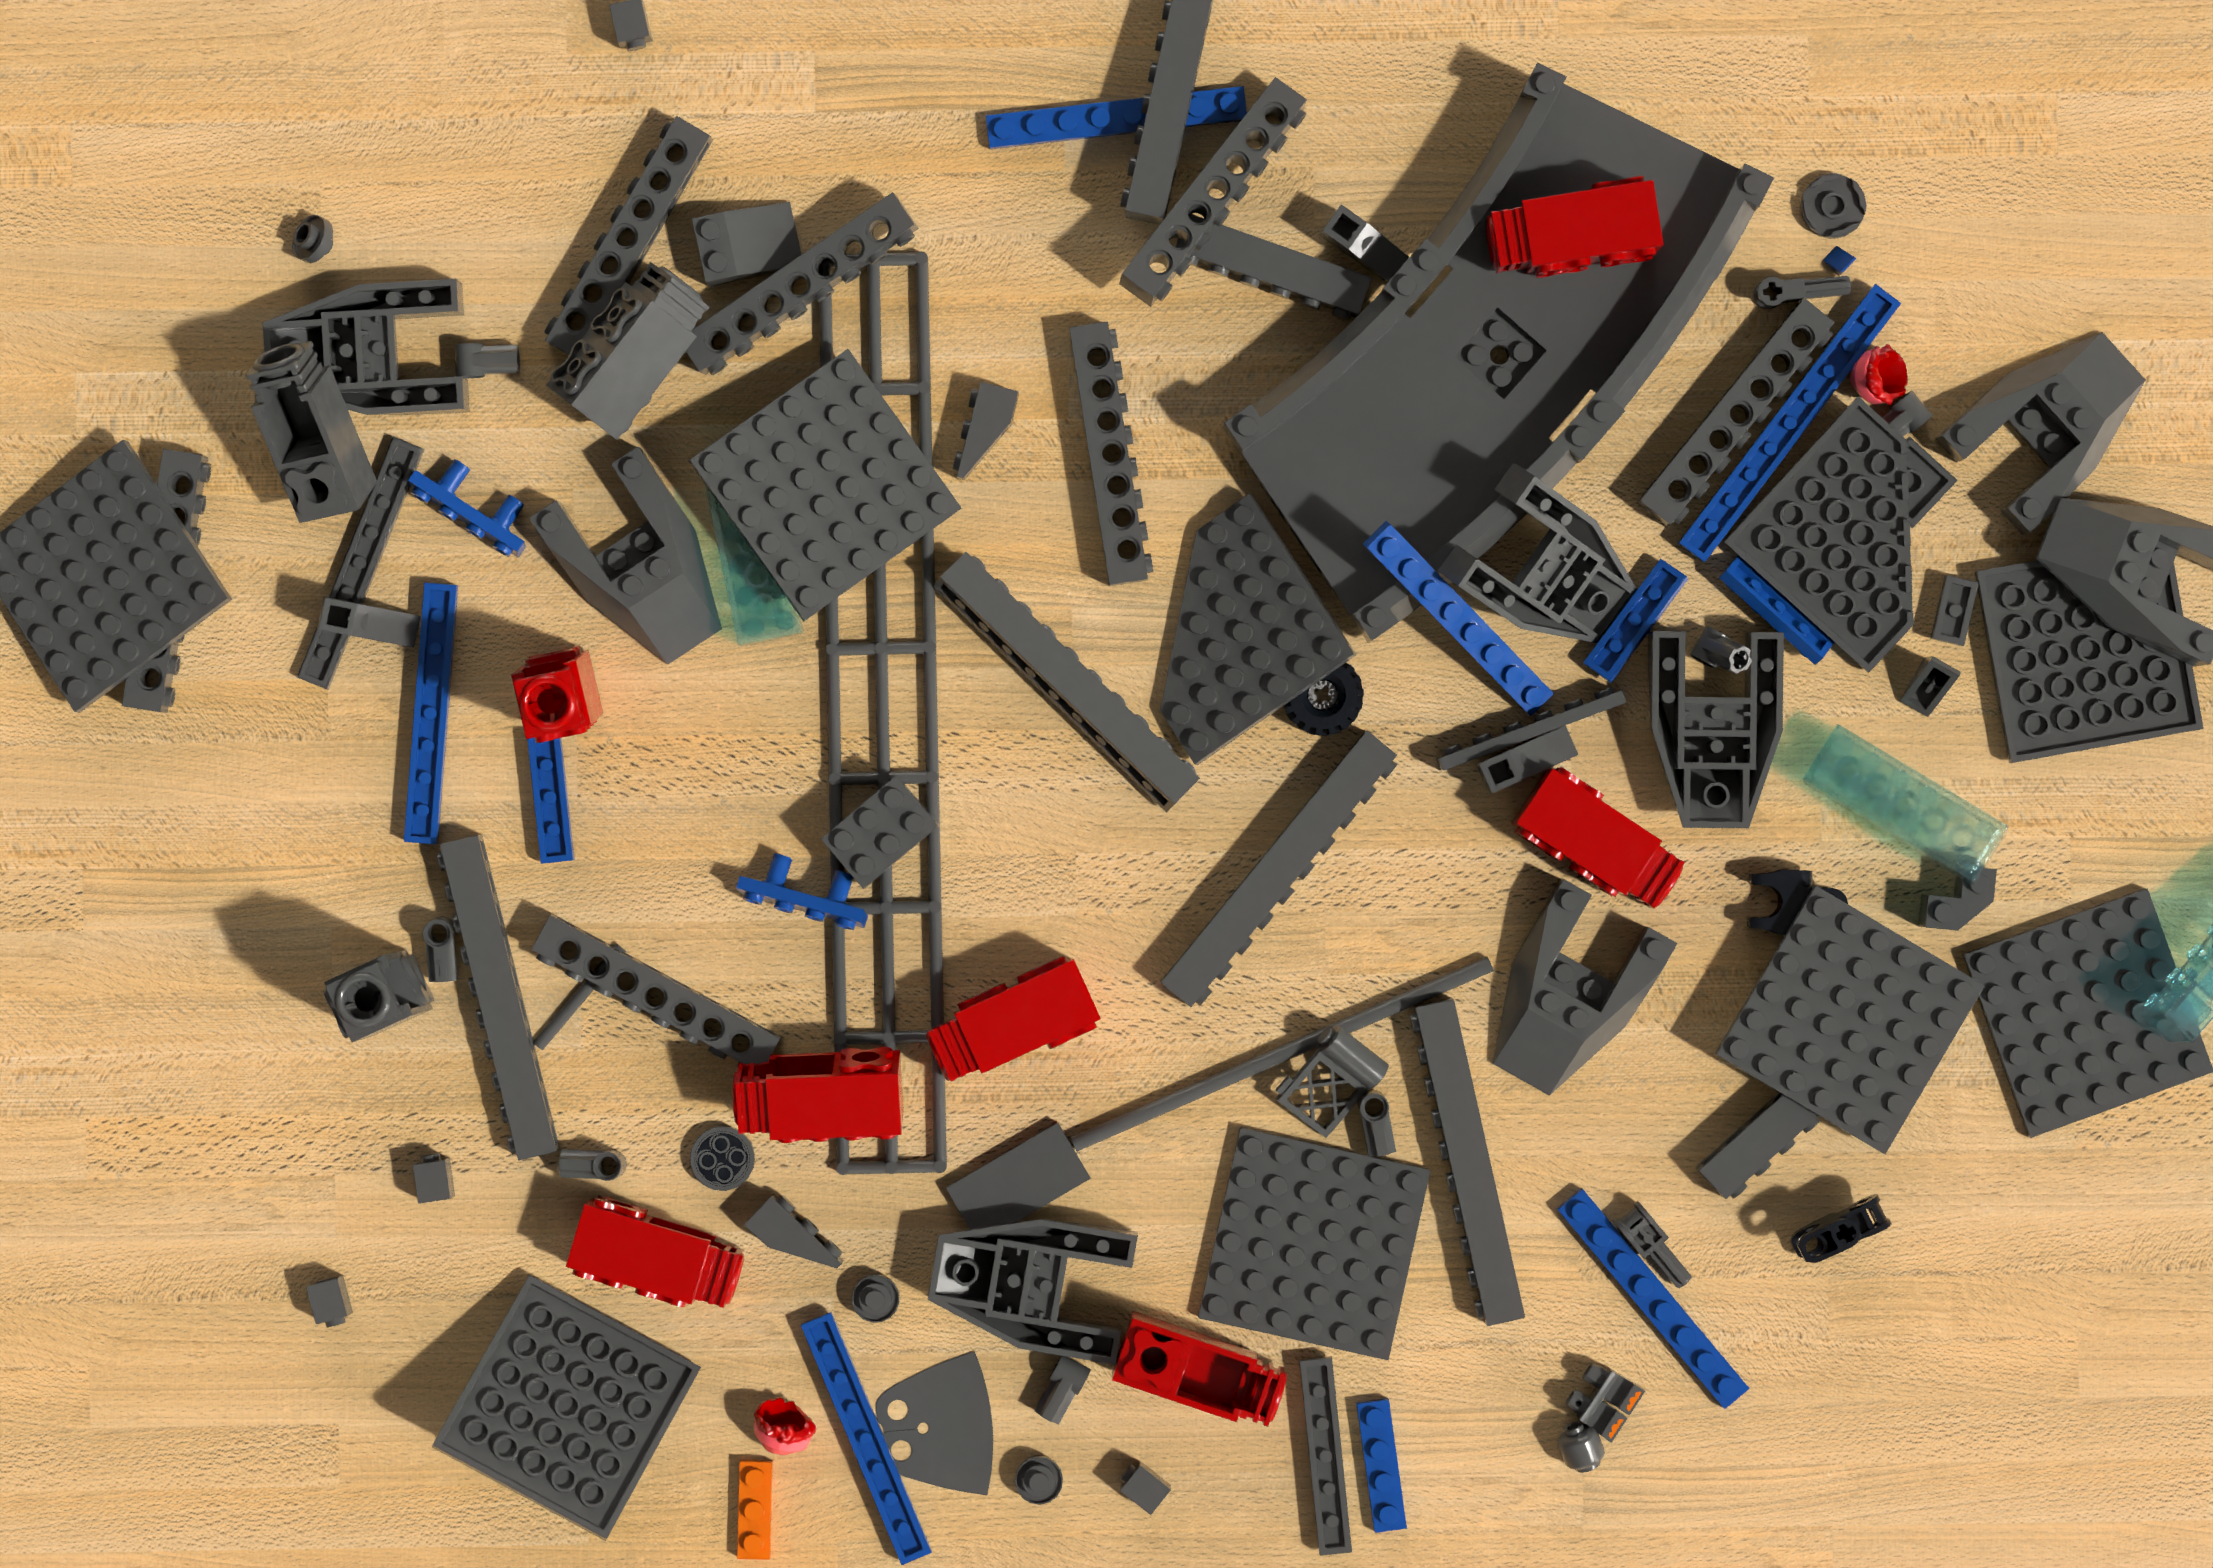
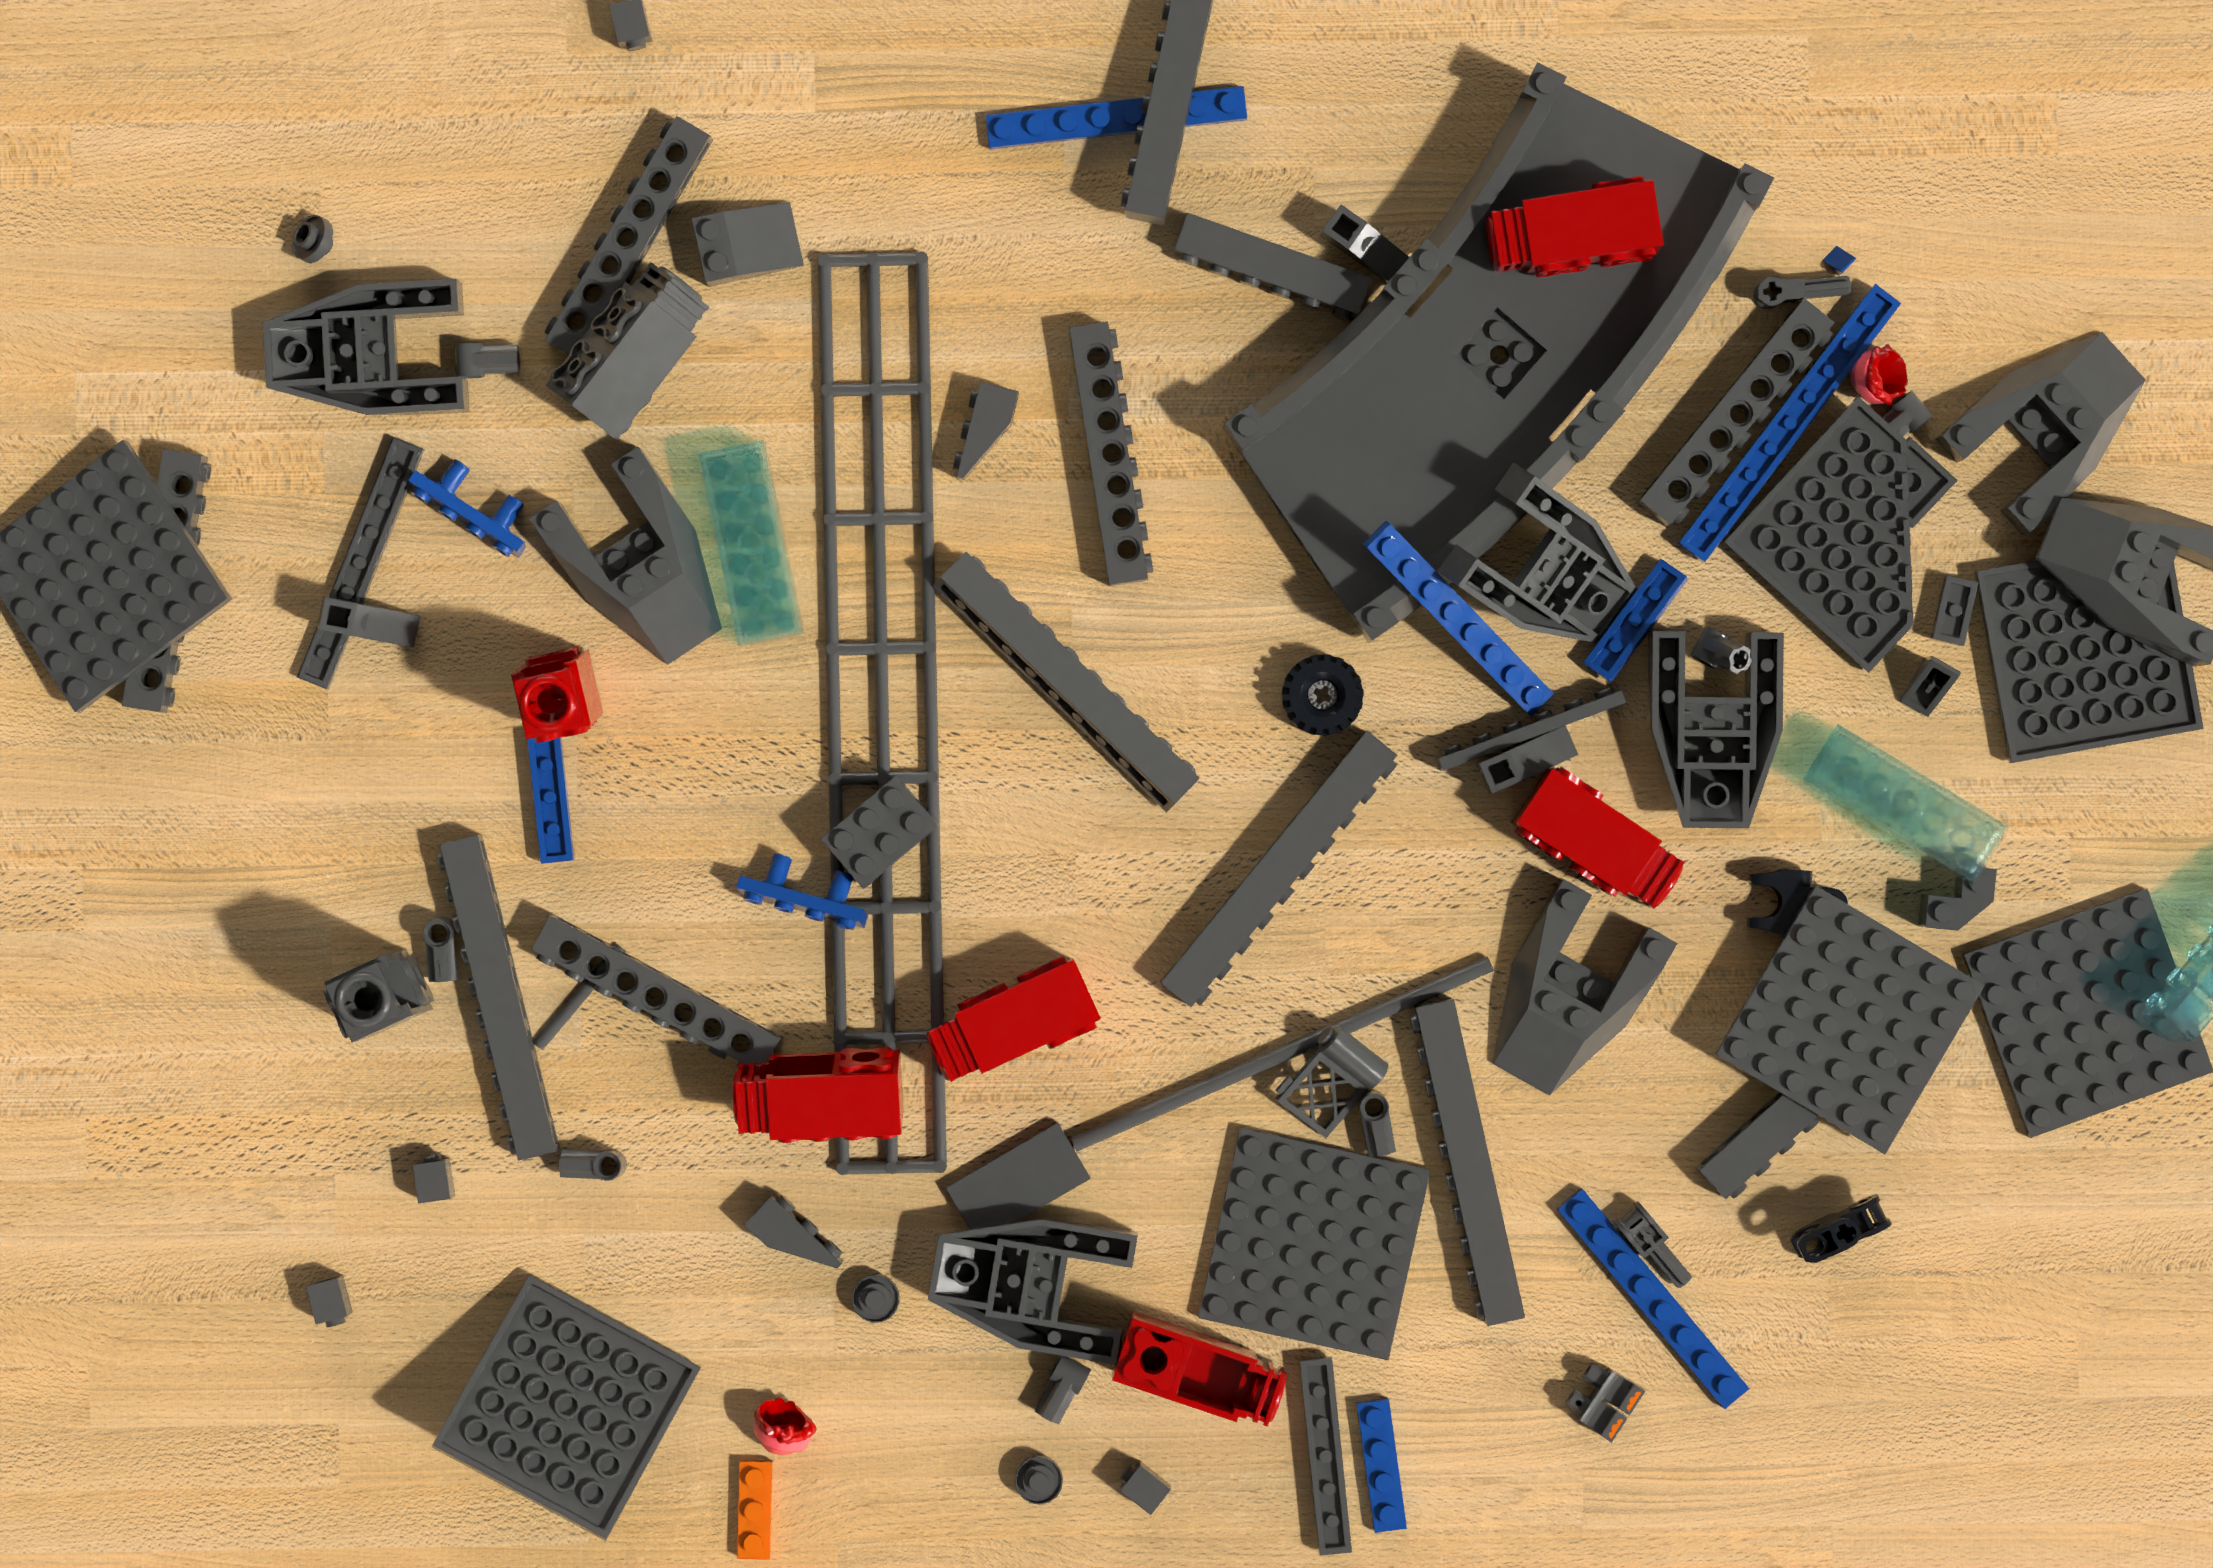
dark grey piece [246,341,377,523] -> none
blue plate [404,583,459,844] -> none
red piece [566,1195,744,1308] -> none
dark grey brick [686,192,919,375] -> none
dark grey plate [688,349,962,622] -> none
tile [690,1126,755,1191] -> none
blue plate [801,1311,932,1565] -> none
dark grey piece [876,1351,993,1495] -> none
dark grey brick [1119,77,1307,307] -> none
dark grey plate [1160,494,1357,765] -> none
dark grey head [1557,1421,1605,1473] -> none
blue plate [1719,555,1834,665] -> none
dark grey tile [1800,173,1867,239] -> none

